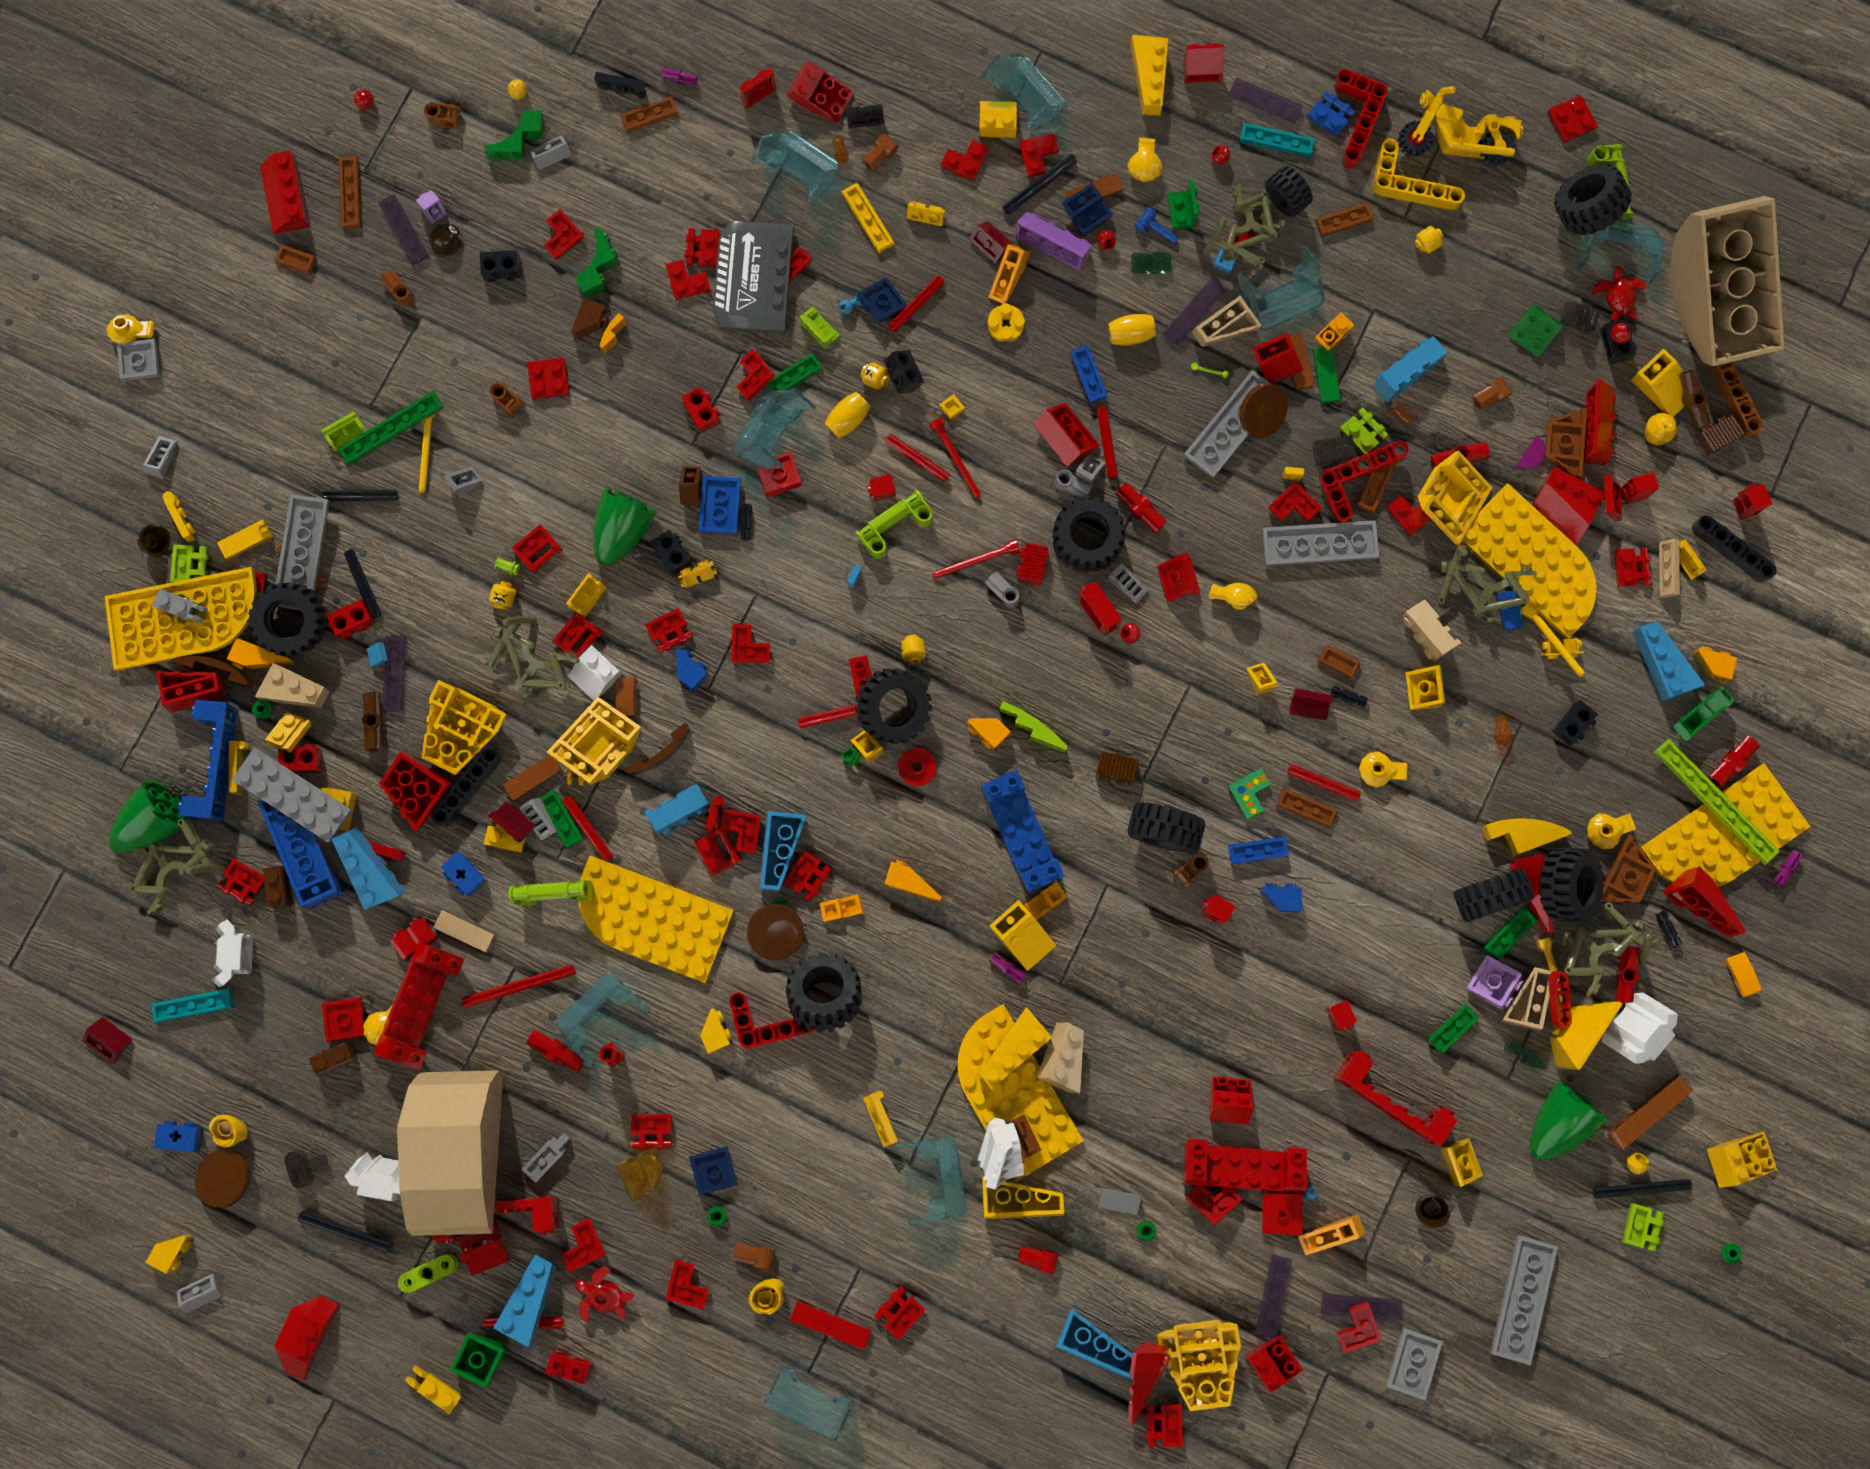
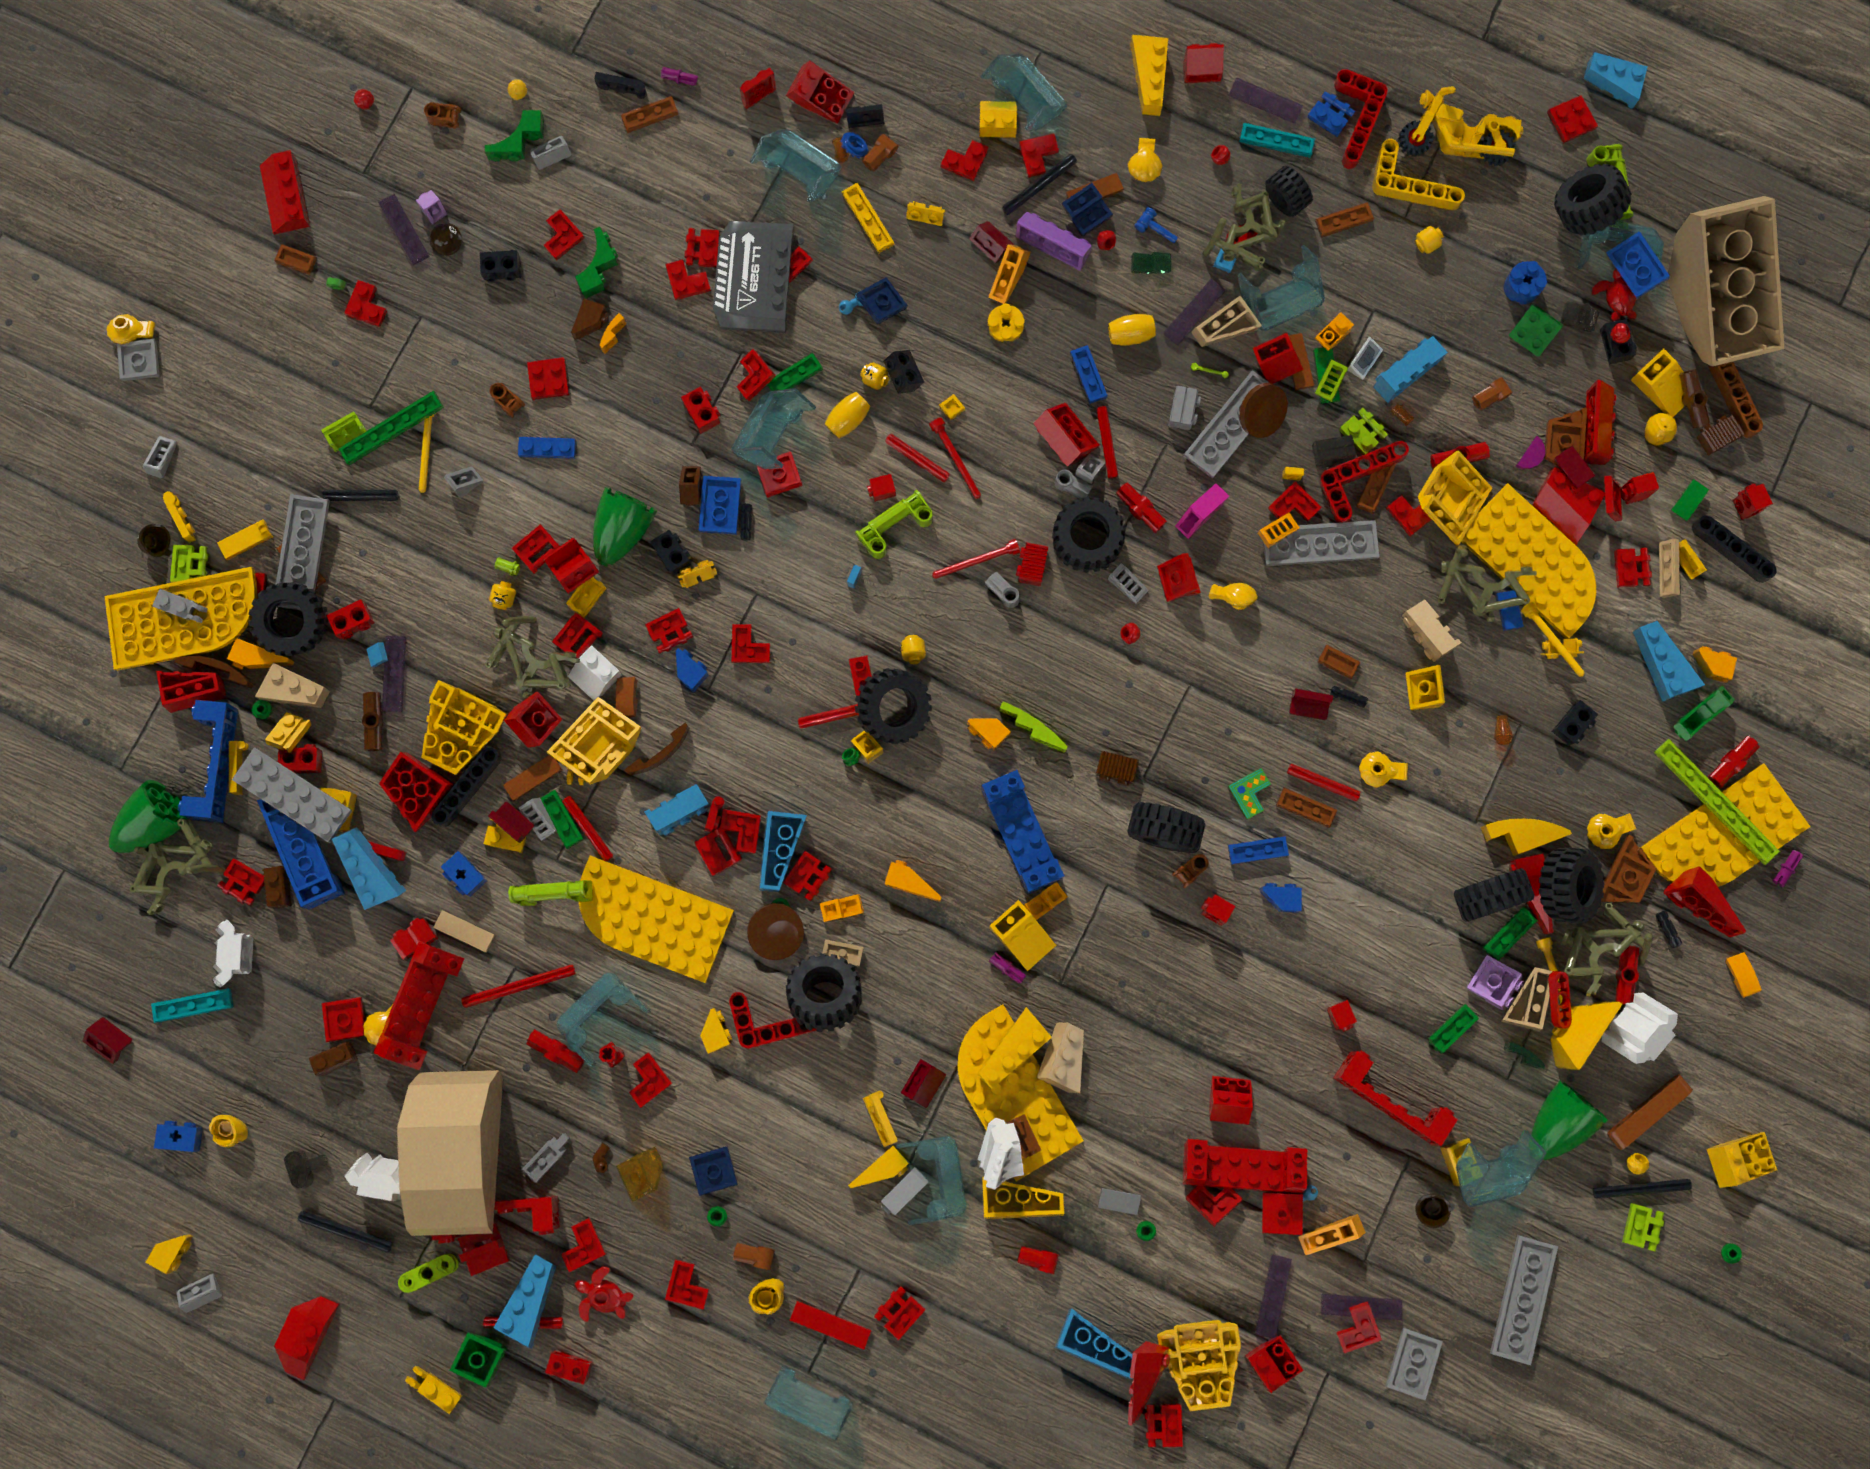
reddish brown piece [195,1149,251,1208] -> none
dark orange tile [339,156,361,229] -> none
black axle [344,549,382,619] -> none
dark orange piece [380,269,414,306] -> none
red plate [631,1114,672,1151] -> none
lime hinge [799,307,840,349] -> none
red axle [889,275,944,333] -> none
red plate [898,748,936,787] -> none
red window [1078,582,1122,637] -> none
green bracket [1167,179,1200,230] -> none
yellow slope [1246,663,1278,696] -> none
none -> bright green tile [326,278,346,290]
none -> red plate [344,280,387,327]
none -> red slope [503,692,562,748]
none -> blue plate [518,437,576,459]
none -> red panel [543,537,599,594]
none -> reddish brown arm [592,1142,610,1173]
none -> red plate [629,1052,673,1108]
none -> tan plate [822,939,864,967]
none -> blue gear [840,132,868,159]
none -> yellow slope [848,1145,909,1188]
none -> light grey slope [881,1167,929,1215]
none -> dark red panel [900,1059,946,1108]
none -> light grey brick [1168,386,1201,430]
none -> dark pink slope [1175,484,1229,539]
none -> light orange slope [1258,513,1300,549]
none -> lime slope [1315,360,1348,402]
none -> slope [1348,337,1383,380]
none -> clear light blue windscreen [1456,1130,1547,1207]
none -> blue brick [1504,261,1547,305]
none -> dark red panel [1554,445,1595,488]
none -> dark azure wedge [1584,52,1647,109]
none -> blue plate [1606,231,1670,299]
none -> green slope [1671,479,1709,521]

